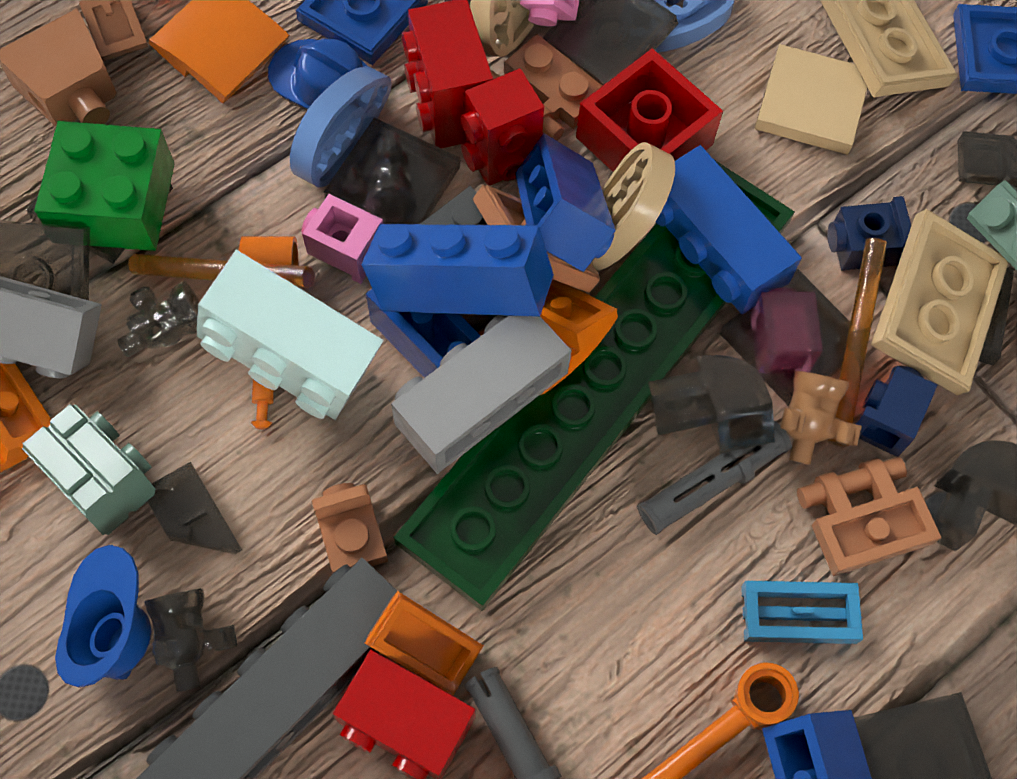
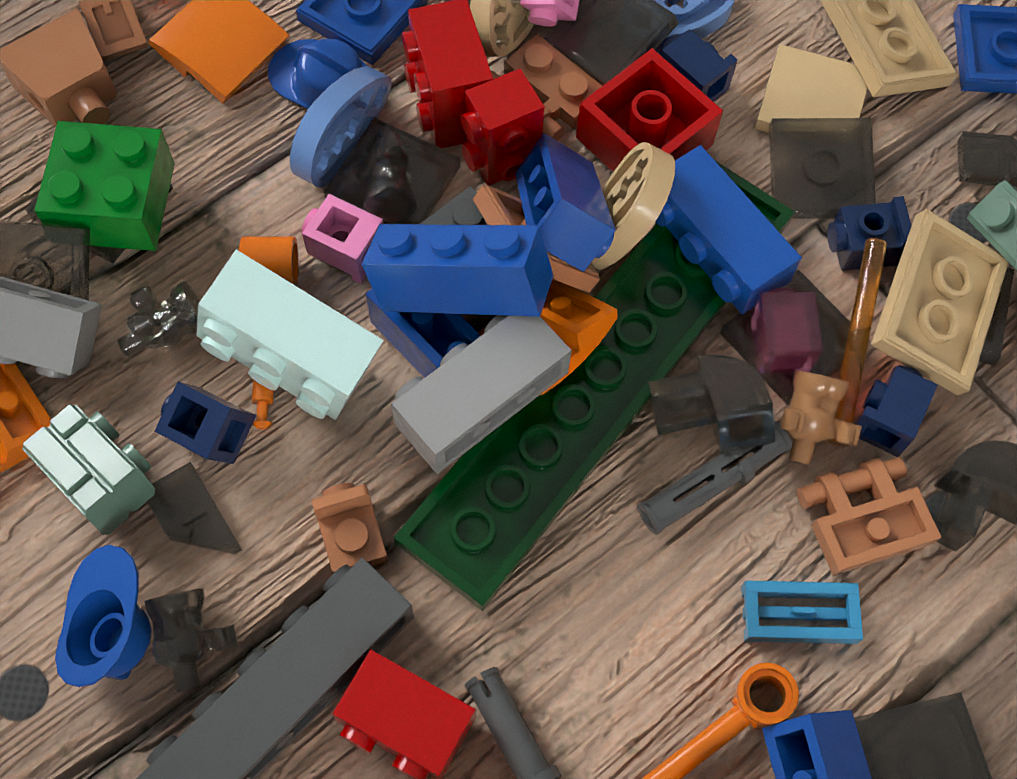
clear orange bar [128,254,315,288] -> none
orange tile [365,591,484,696] -> none
none -> dark blue brick [154,381,257,464]
none -> dark blue brick [659,29,738,101]
none -> clear smoke tile [769,118,876,219]

